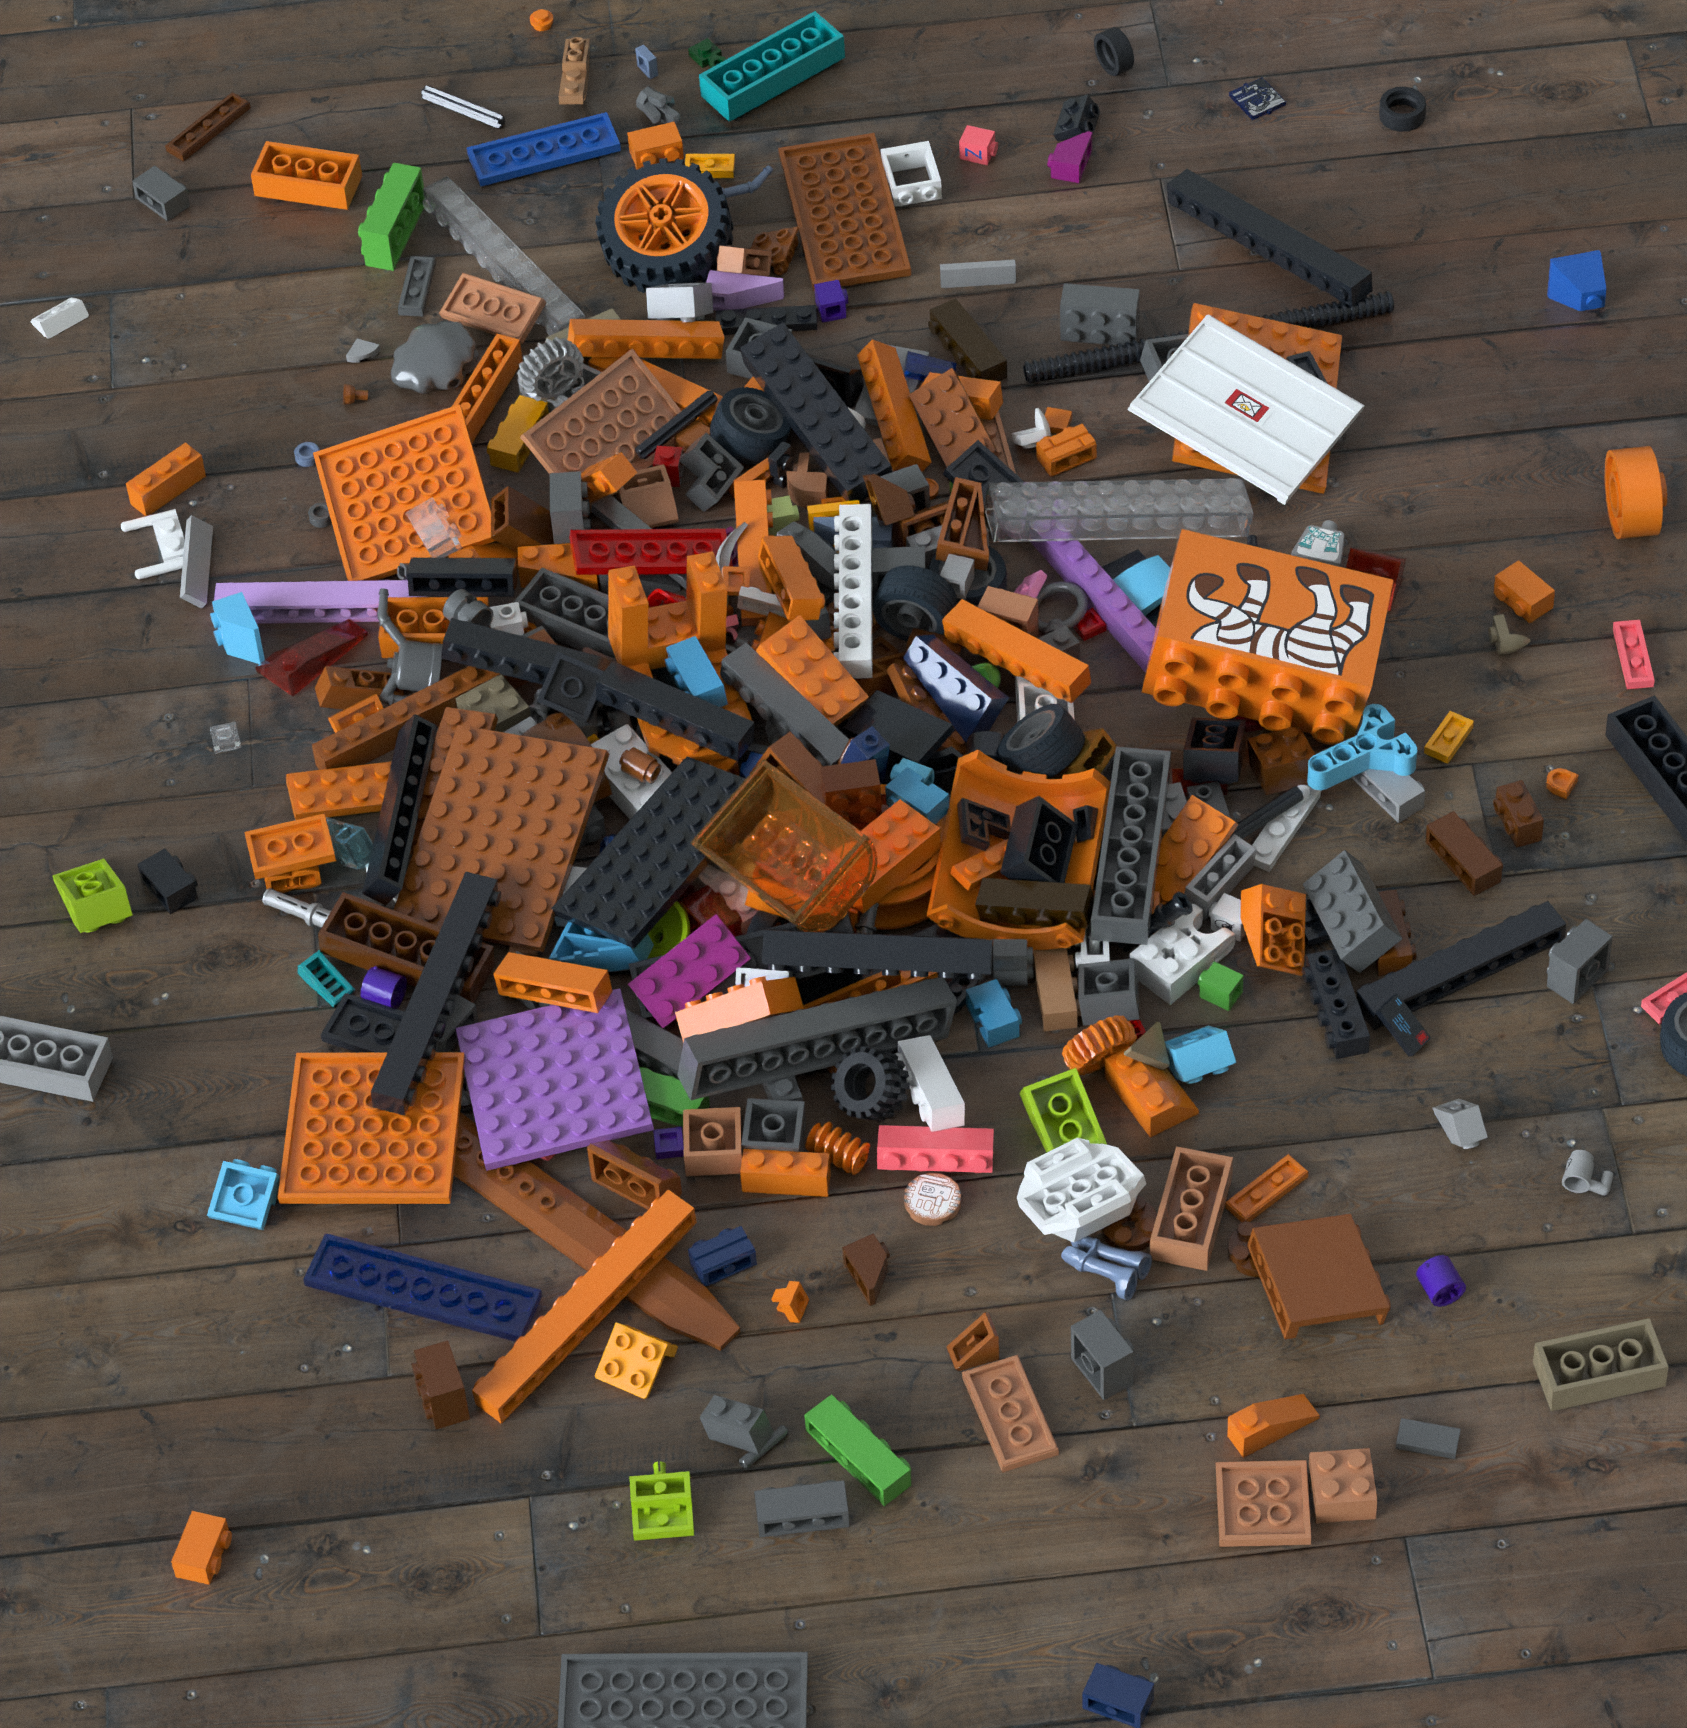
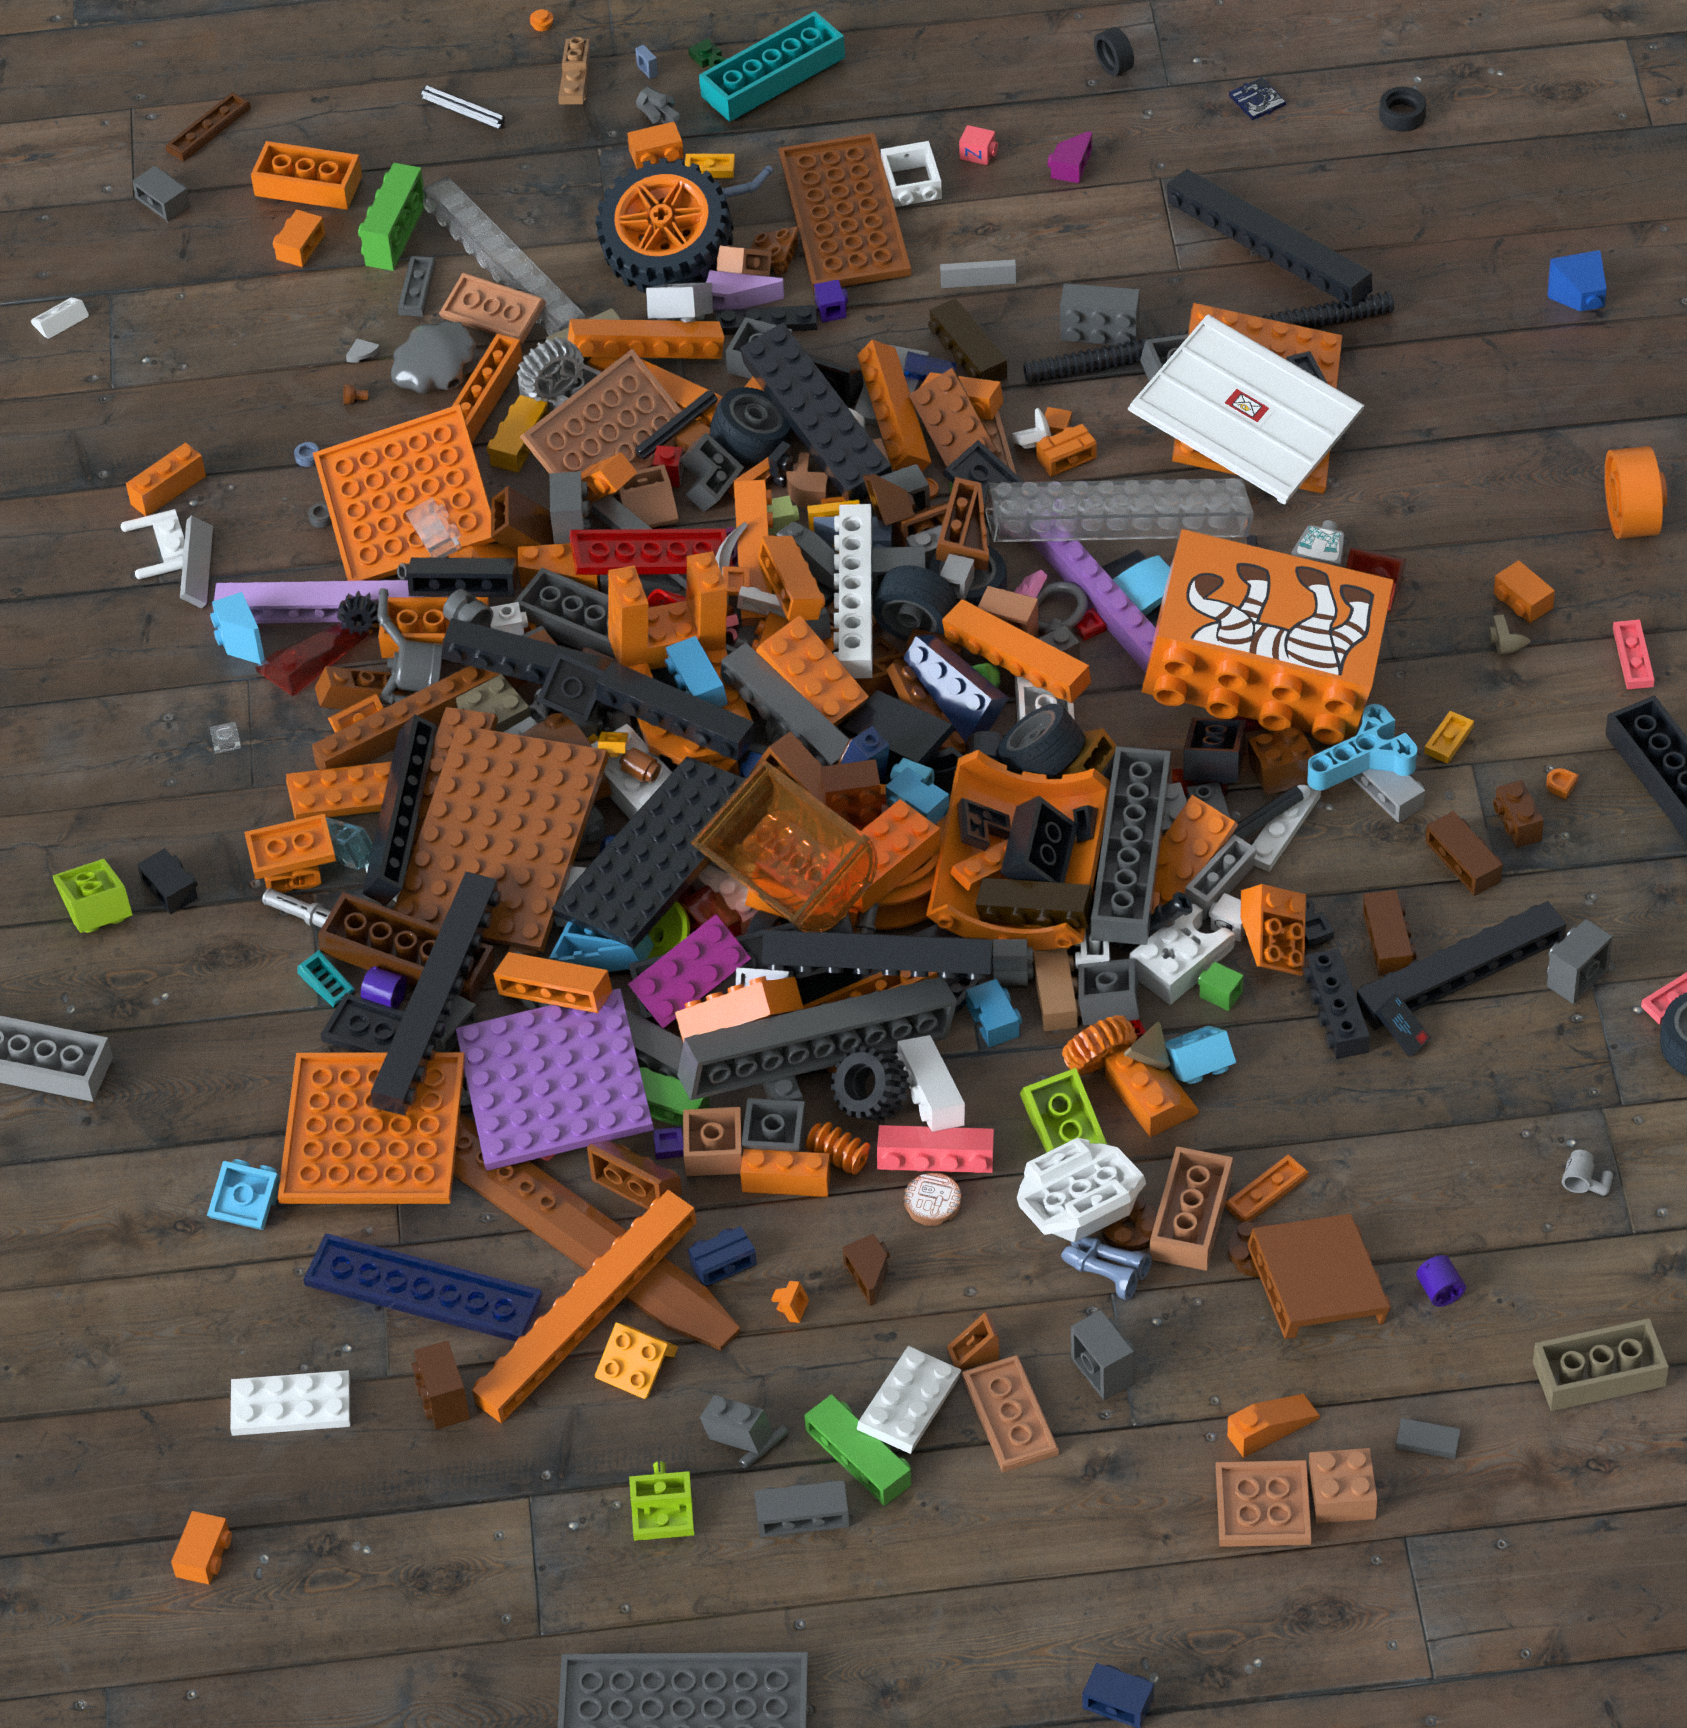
blue plate [467,112,621,187] -> none
black bracket [1053,94,1100,142] -> none
dark grey brick [1303,850,1402,973] -> none
light grey slope [1433,1098,1488,1149] -> none
none -> white plate [231,1370,350,1436]
none -> orange brick [273,209,326,267]
none -> black gear [337,590,380,637]
none -> light orange plate [598,732,628,757]
none -> white plate [857,1346,961,1454]

